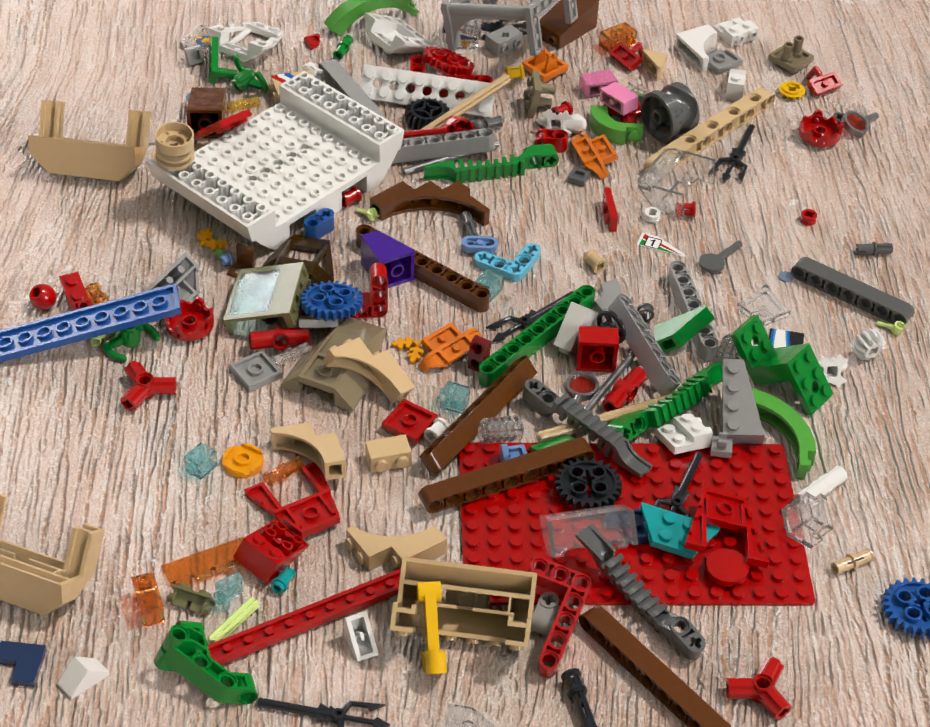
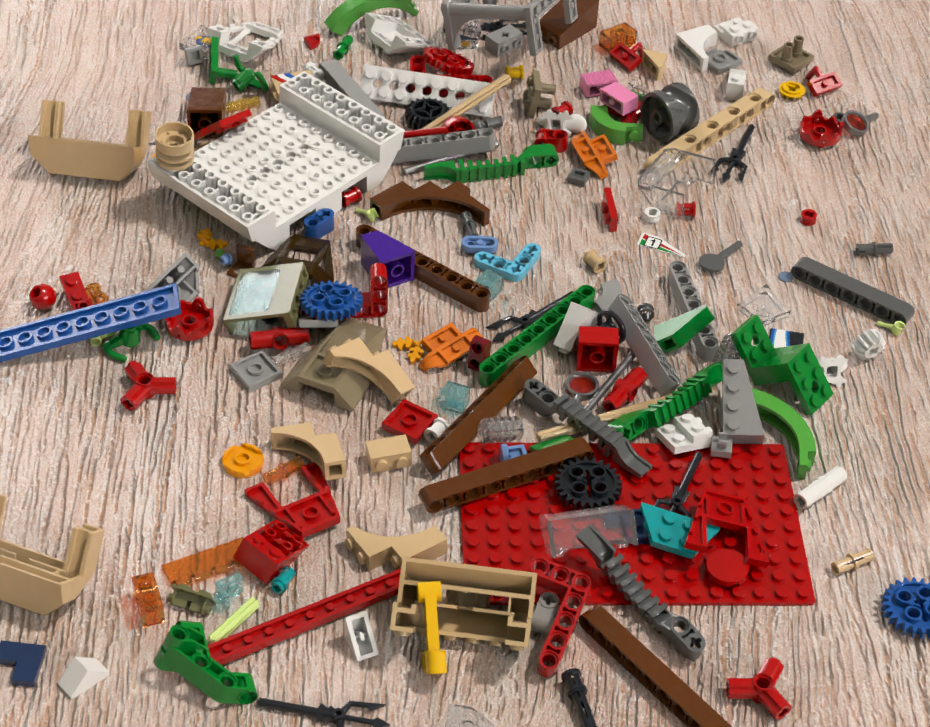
clear light blue brick [184,442,218,480] -> none
orange plate [522,46,568,82] -> none
clear plate [782,492,834,549] -> none

